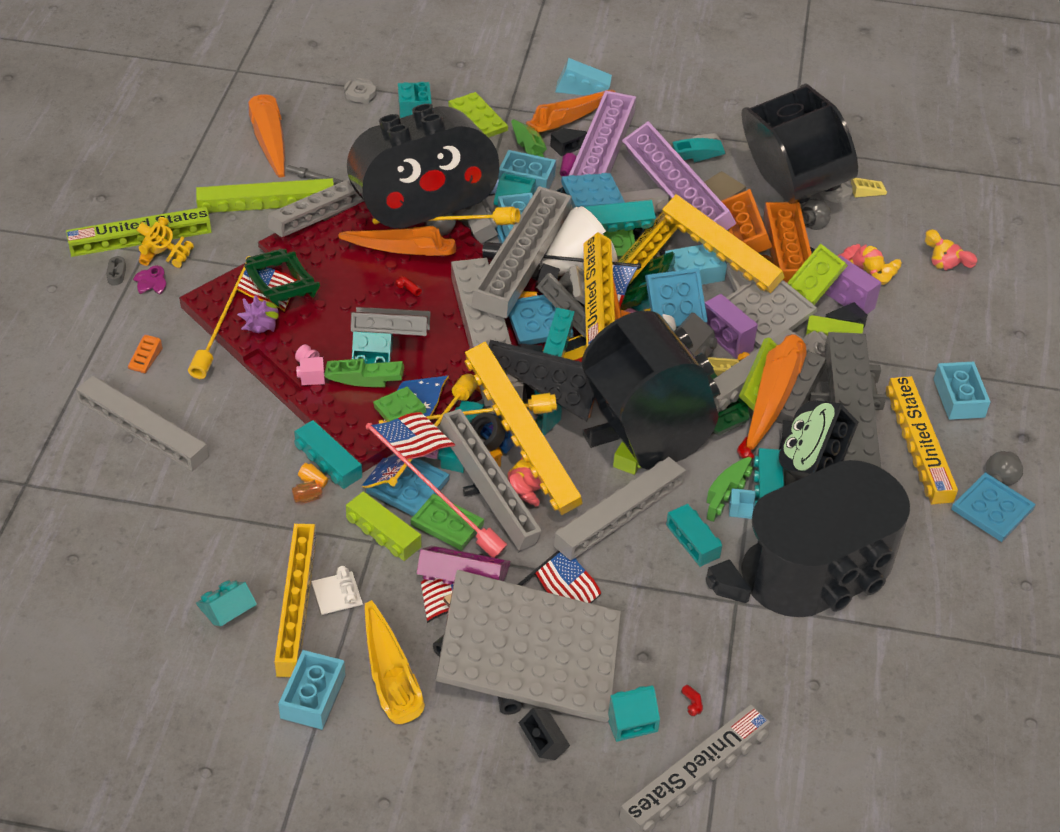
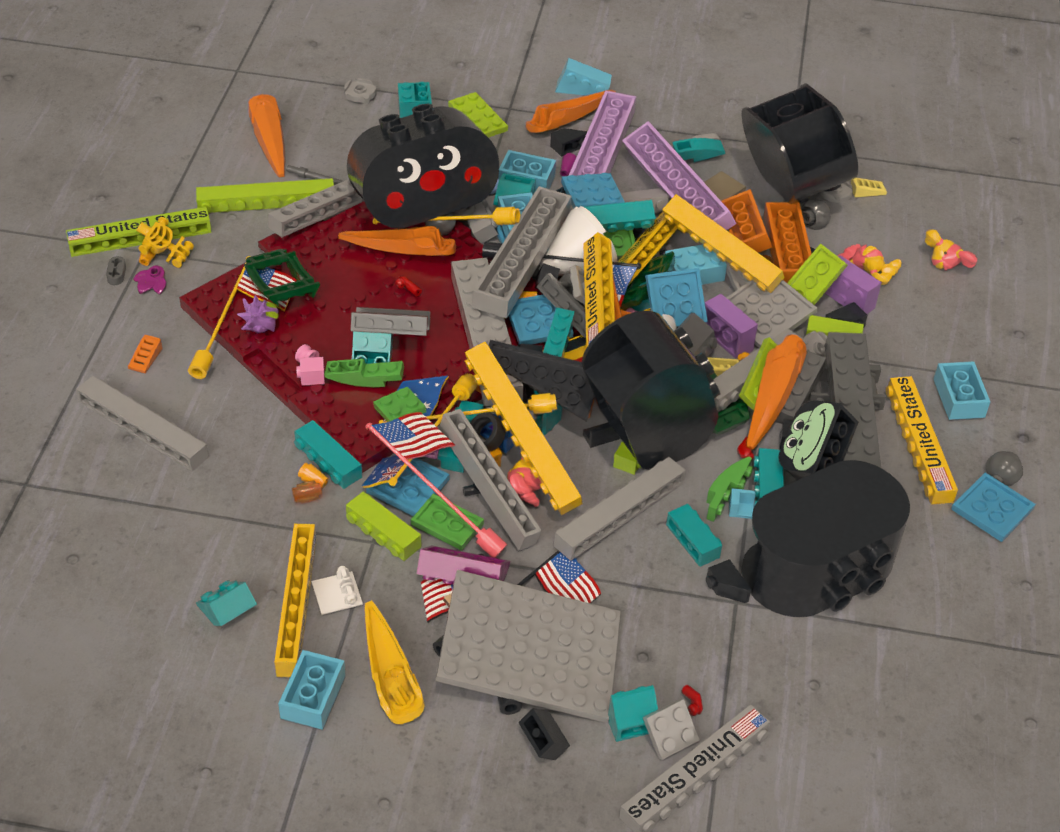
bright green slope [511,119,547,157] -> none
none -> light grey plate [643,699,700,760]

